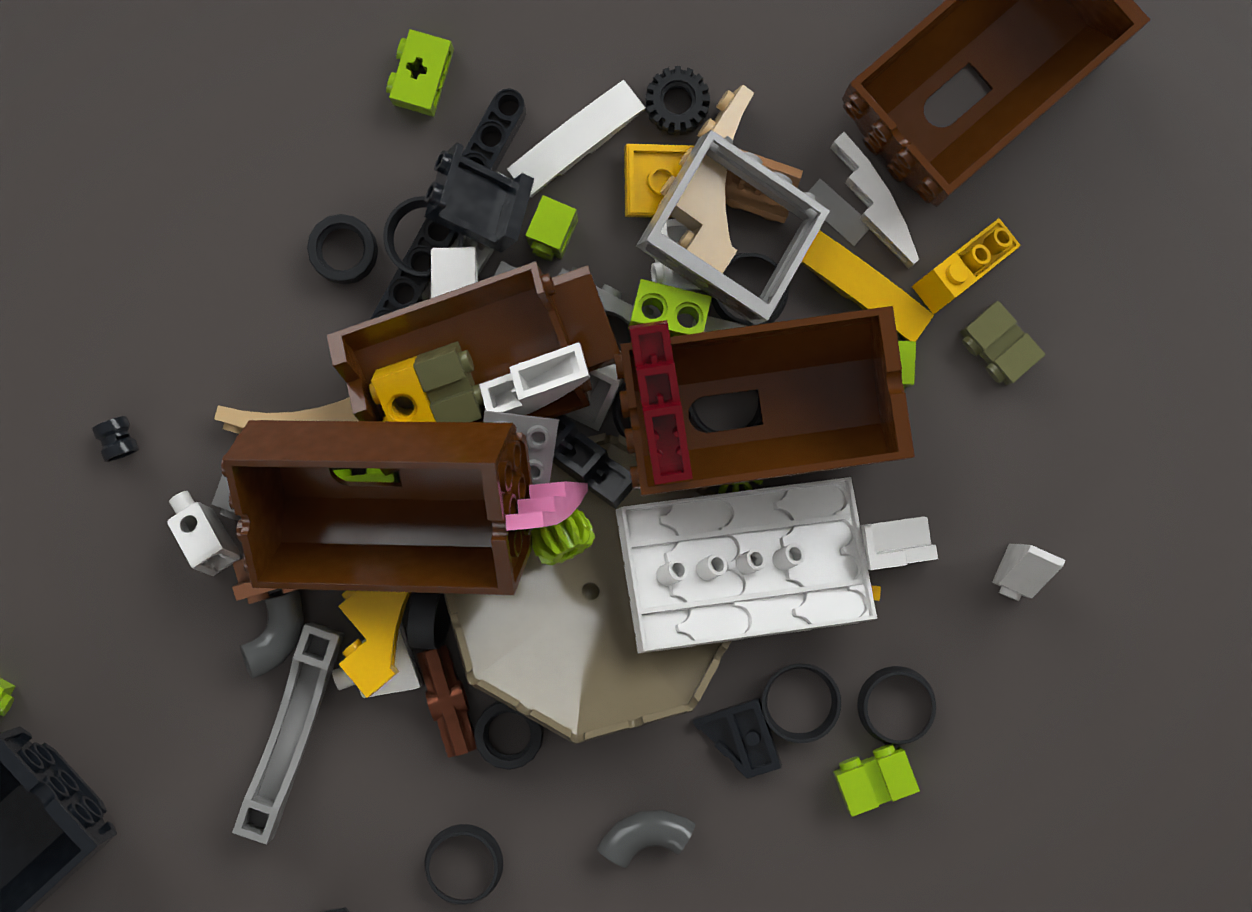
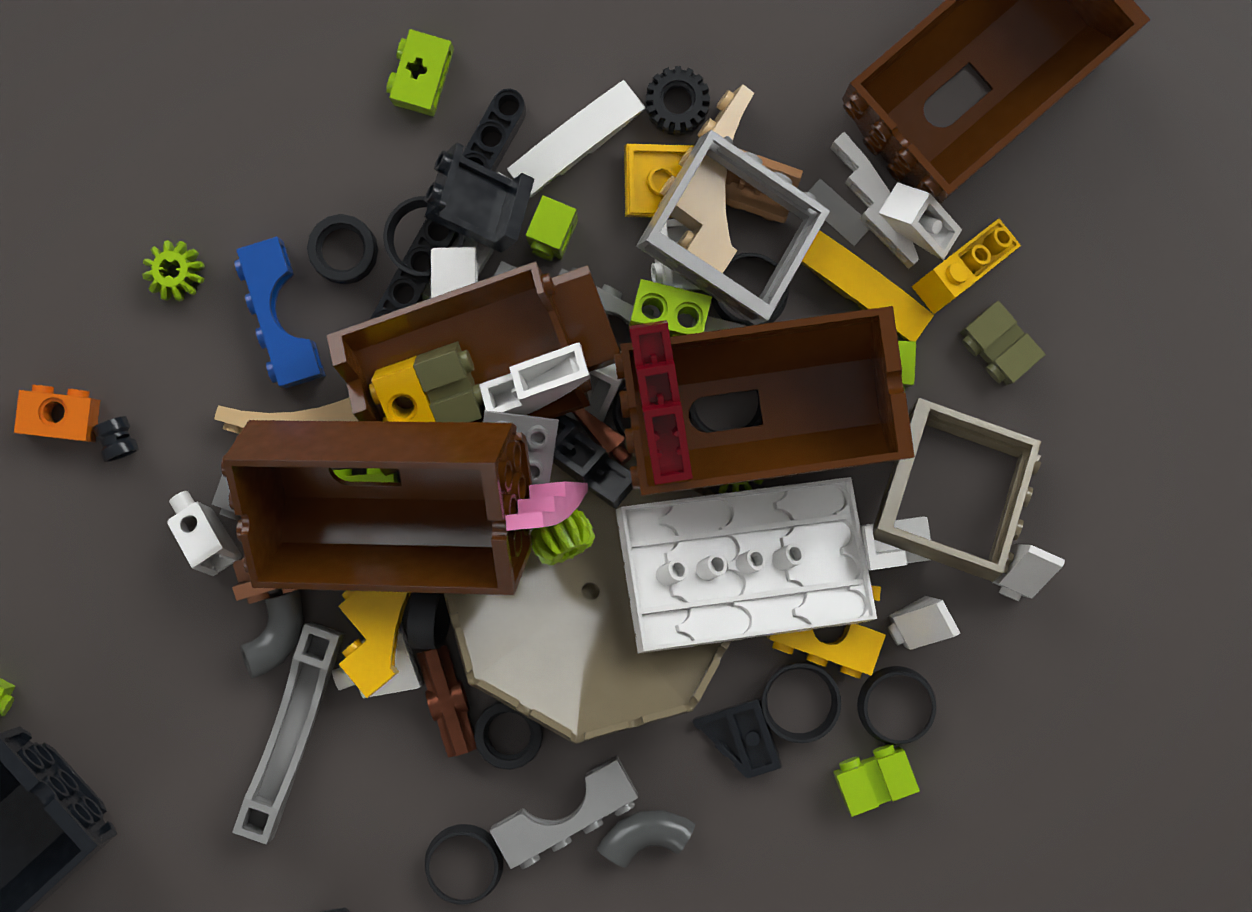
none -> orange brick [14,384,101,442]
none -> lime gear [142,240,205,302]
none -> blue arch [234,236,326,389]
none -> light grey arch [490,756,638,869]
none -> copper piece [572,408,632,466]
none -> yellow arch [766,624,886,679]
none -> dark tan window [872,398,1041,582]
none -> white slope [879,182,962,260]
none -> white slope [887,596,960,650]

